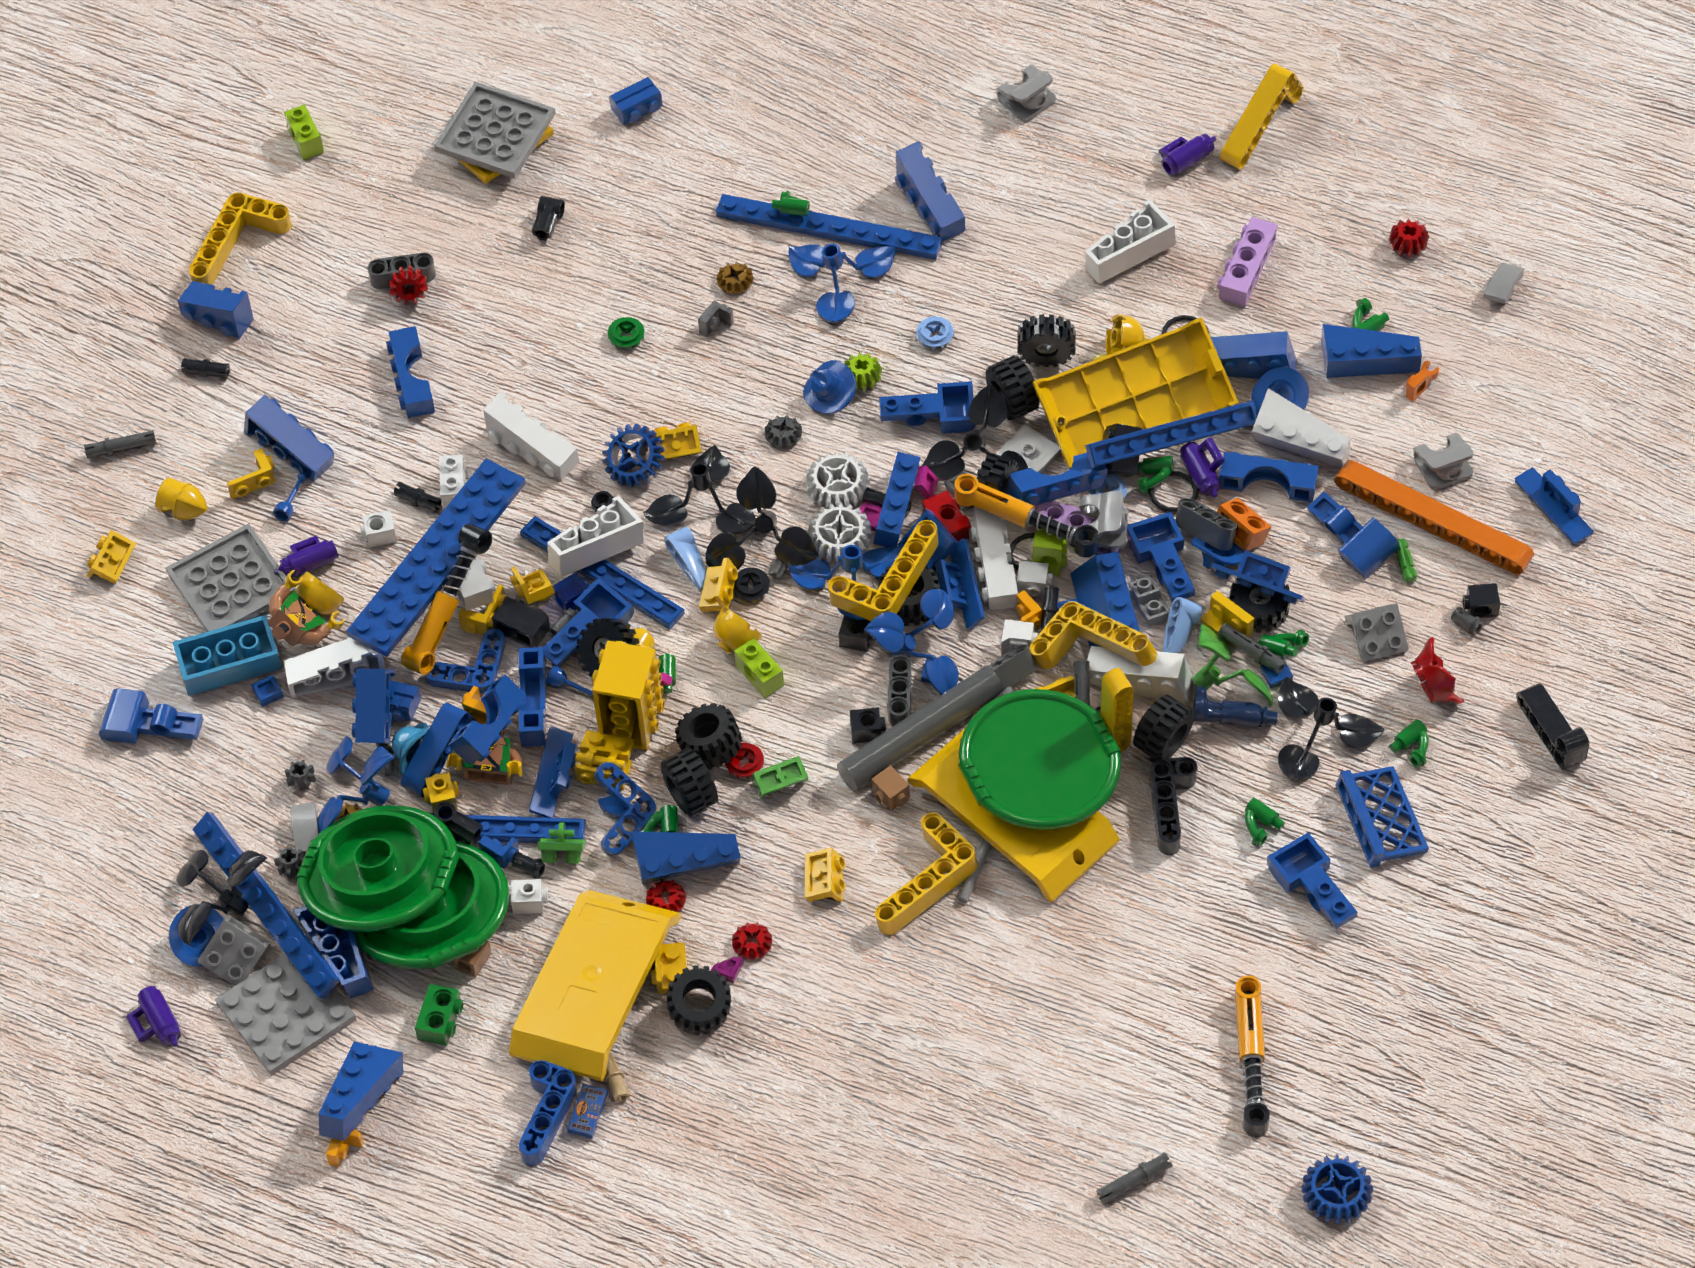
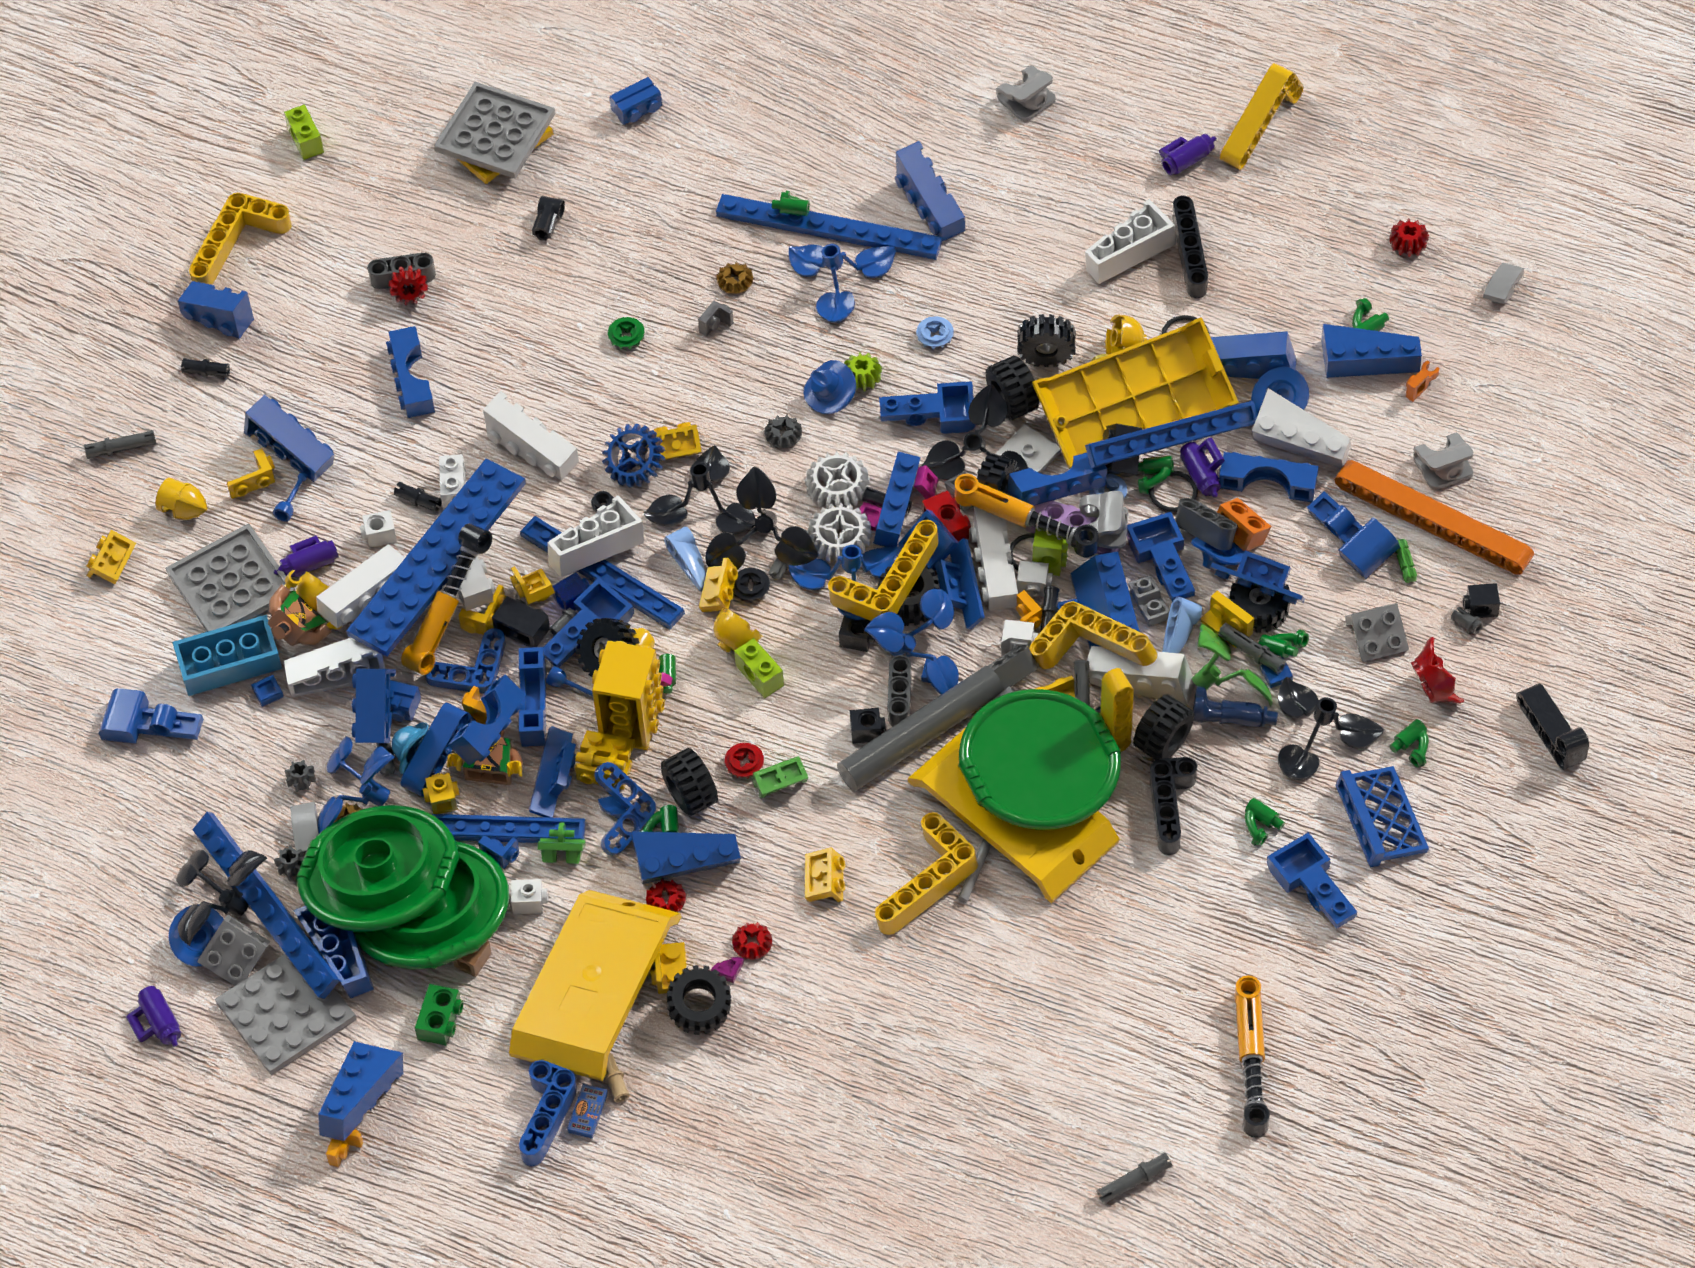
black piece [434,802,483,845] -> none
black pin [512,852,545,878] -> none
black tyre [675,703,743,770] -> none
medium nougat brick [871,765,910,811] -> none
lavender brick [1217,217,1278,307] -> none
blue gear [1301,1154,1373,1225] -> none
blue bracket [1515,467,1594,545] -> none
none -> white wedge [316,544,405,628]
none -> black beam [1172,195,1208,298]

